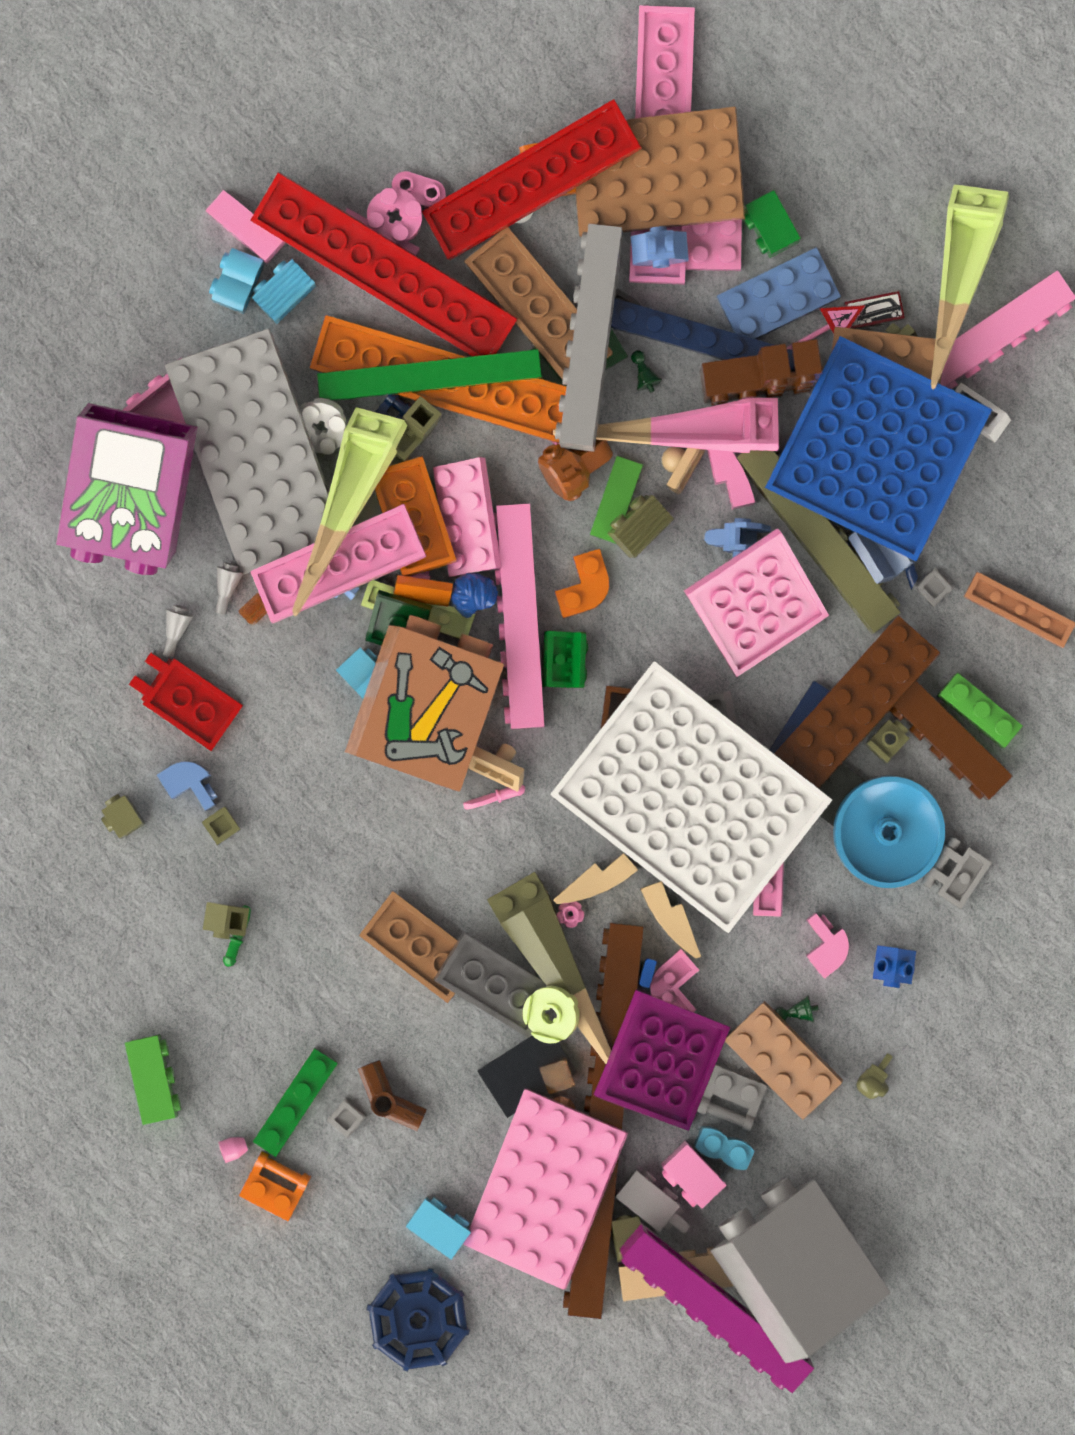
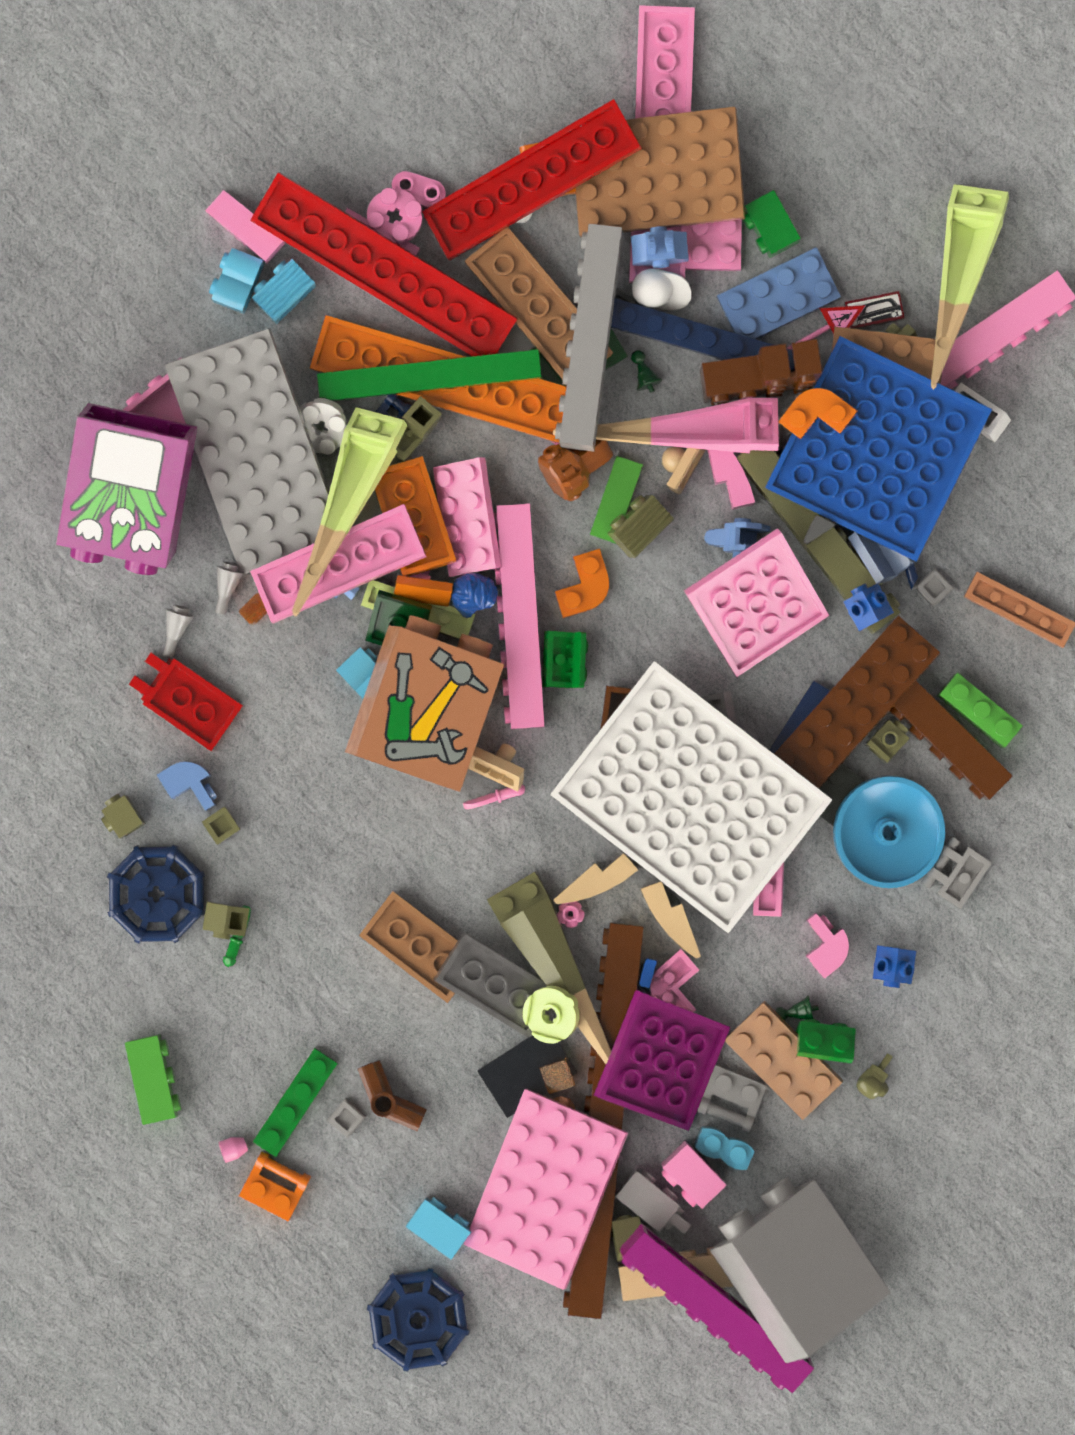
none -> dark blue plate [107,844,206,944]
none -> white cap [632,268,691,311]
none -> orange plate [778,388,858,439]
none -> green bracket [796,1019,856,1064]
none -> dark grey slope [803,516,836,545]
none -> blue brick [843,583,894,631]

